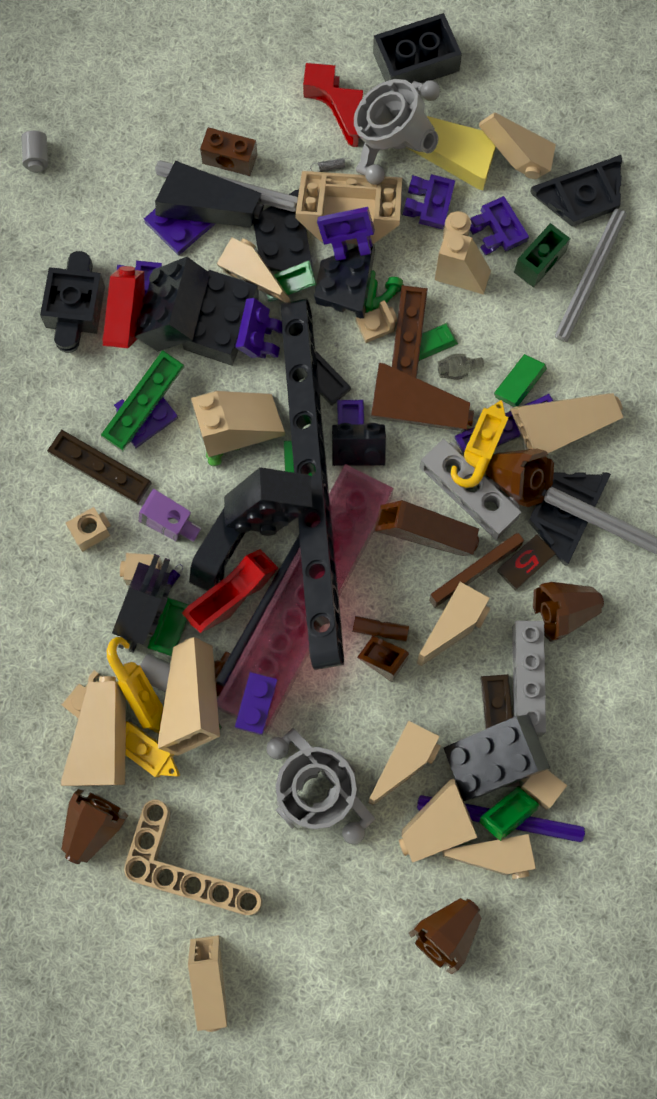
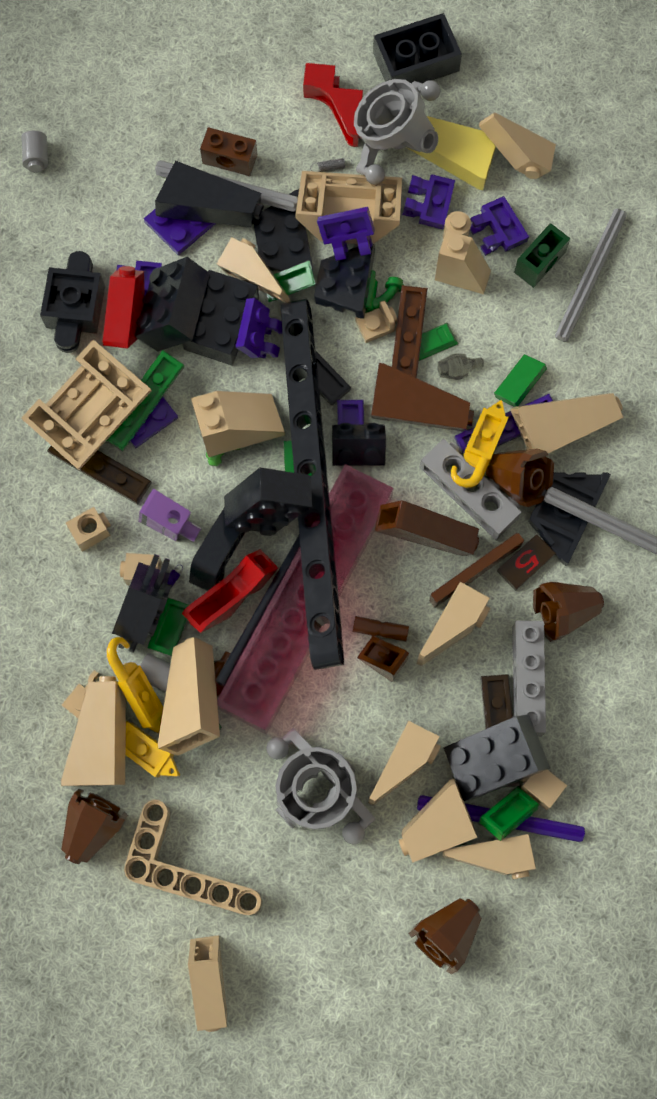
dark purple plate [235,672,278,736] -> none
black wing [530,155,622,227] -> none
none -> tan slope [21,339,152,470]

